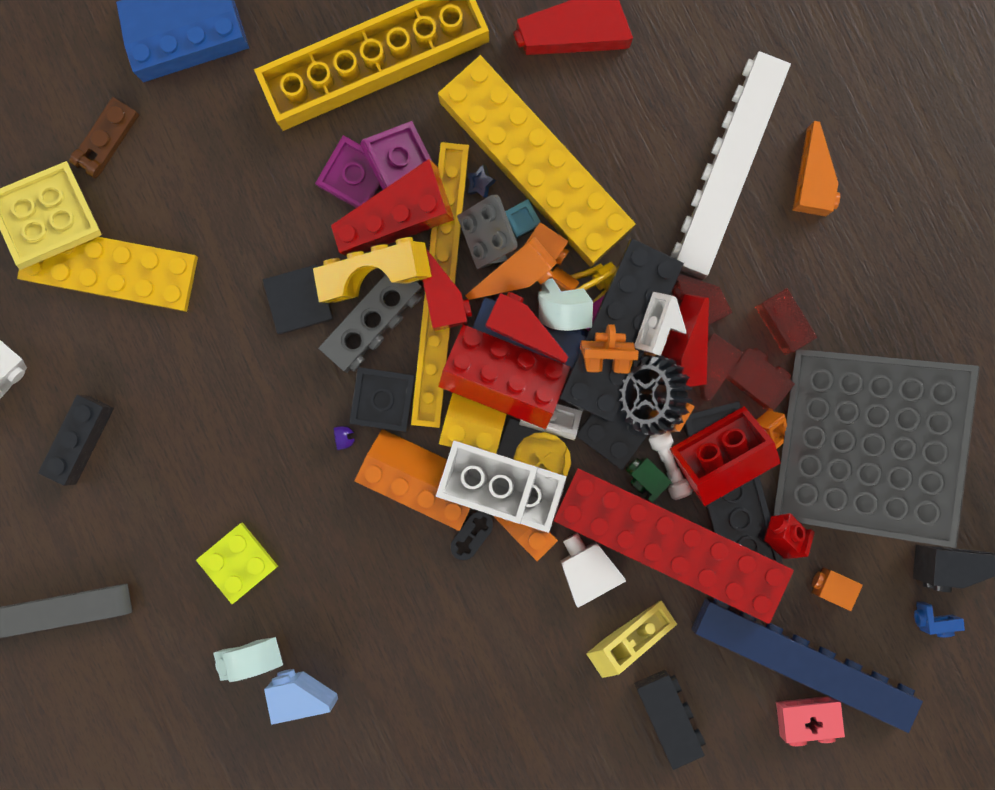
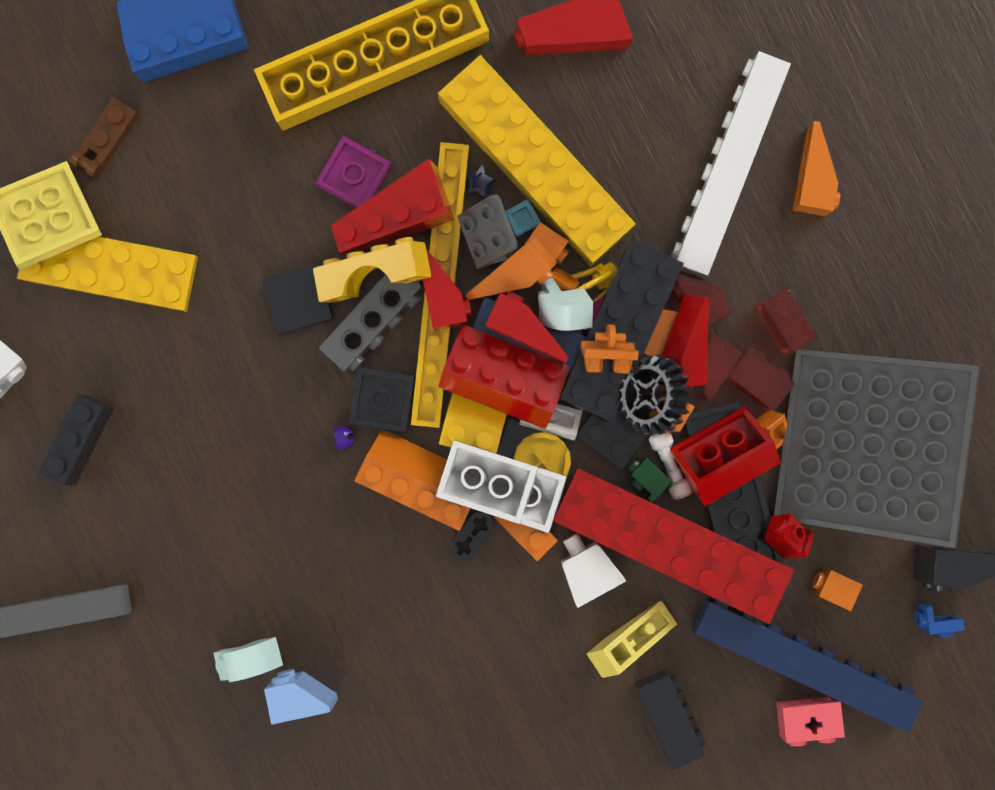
neon yellow plate [196,523,278,604] -> none
magenta tile [360,121,432,190] -> none
white slope [634,292,686,356] -> none

